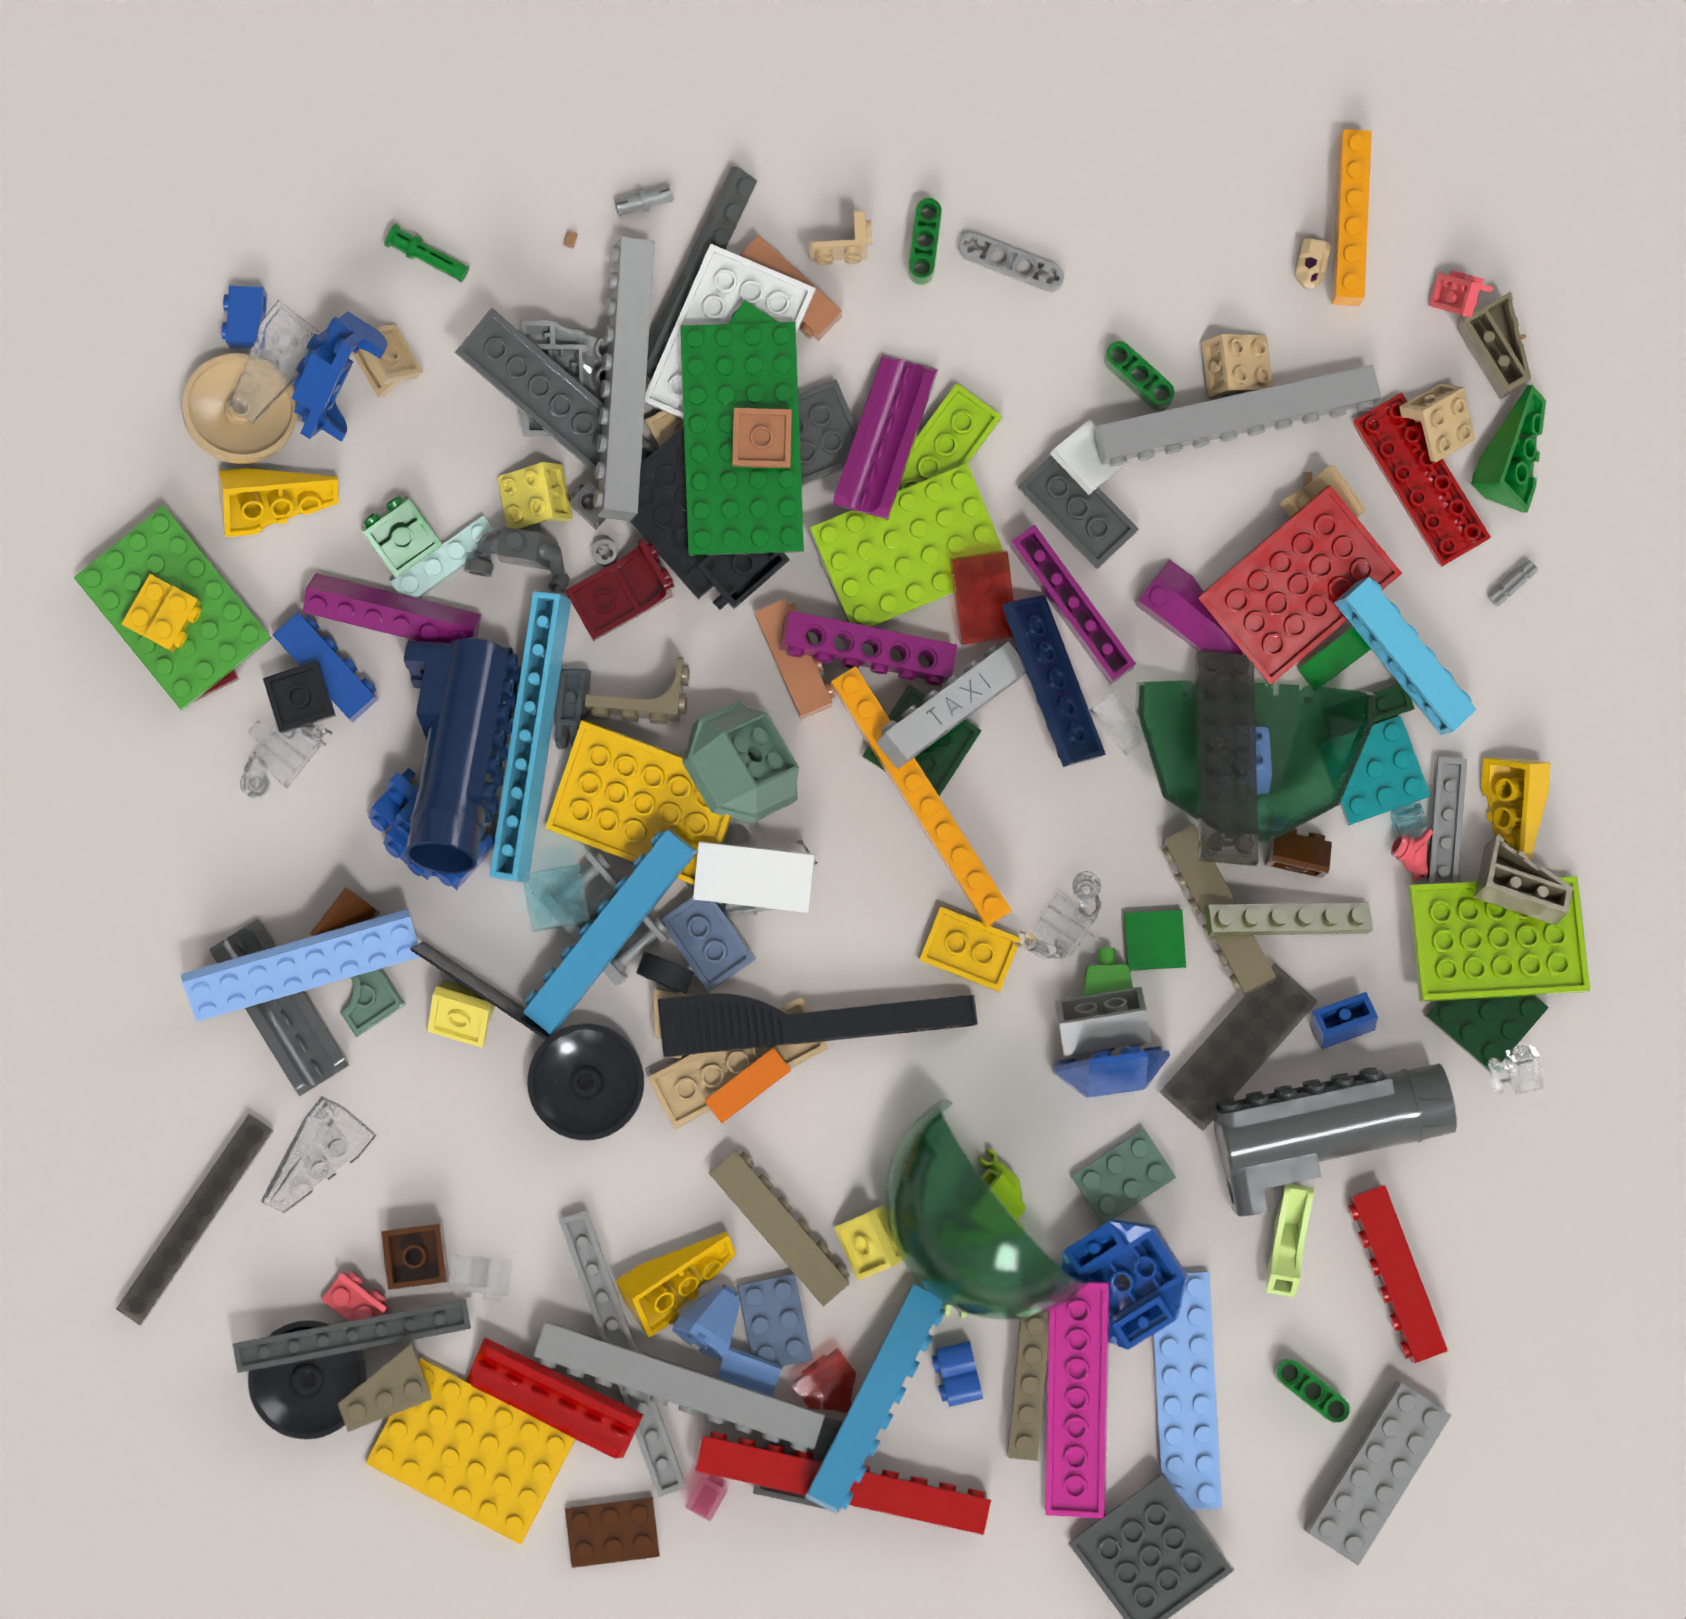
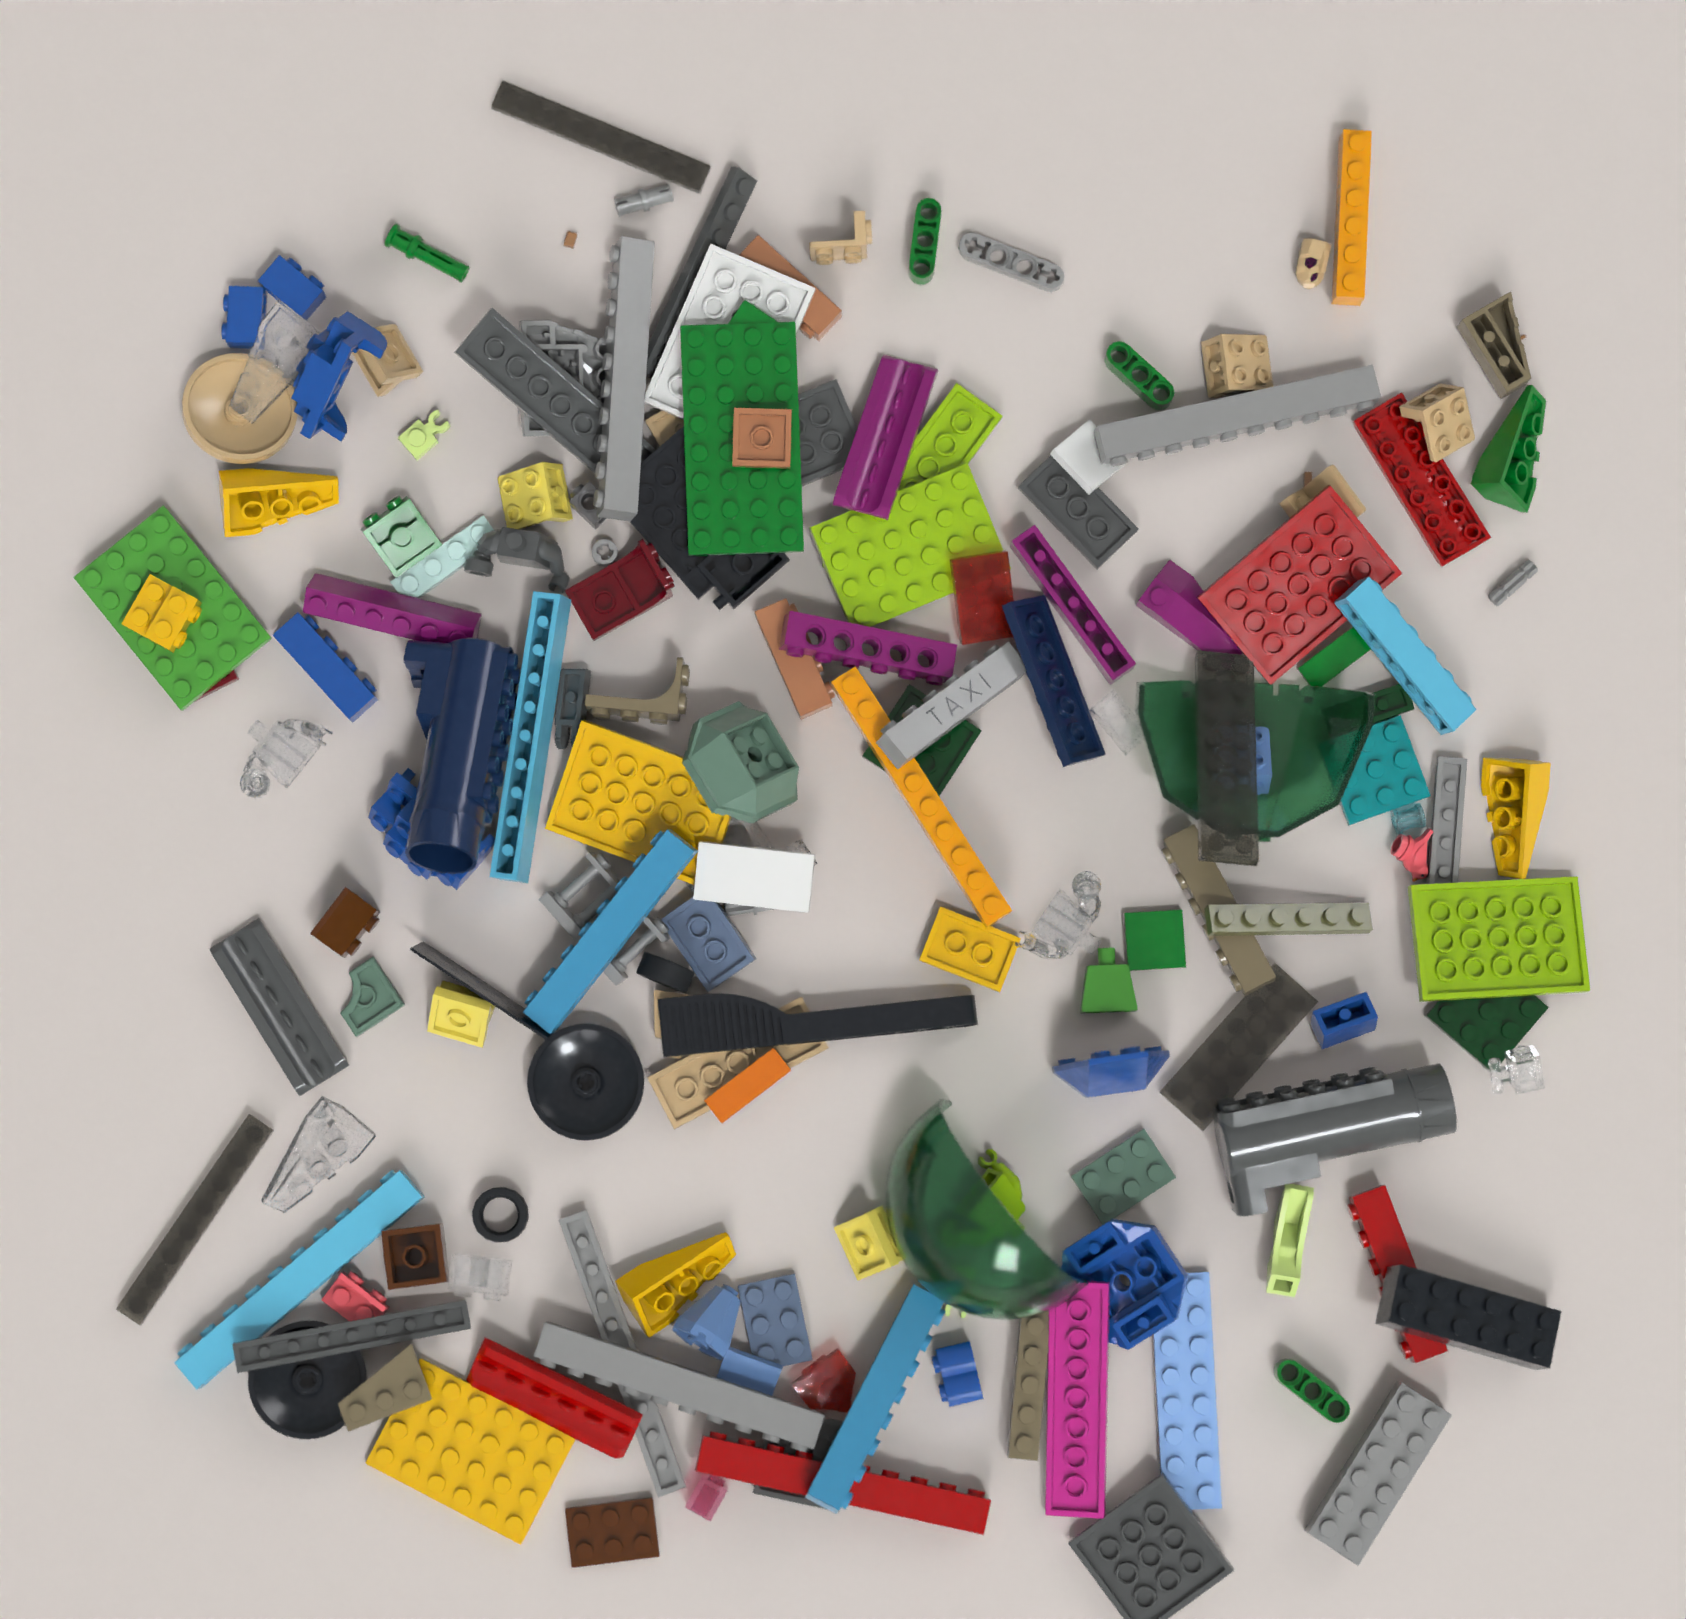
light blue plate [180,909,420,1022] -> none
black plate [263,660,336,734] -> none
clear light blue plate [521,864,590,932] -> none
dark tan brick [709,1150,850,1307] -> none
light grey brick [1055,987,1152,1057] -> none
reddish brown slope [1265,826,1332,878] -> none
coral bracket [1429,270,1493,318] -> none
dark tan wedge [1474,834,1573,925] -> none
none -> medium azure brick [174,1170,425,1390]
none -> blue piece [257,255,327,323]
none -> yellowish green plate [397,410,450,461]
none -> black tyre [472,1187,529,1243]
none -> clear smoke plate [491,81,711,194]
none -> black brick [1375,1264,1562,1370]

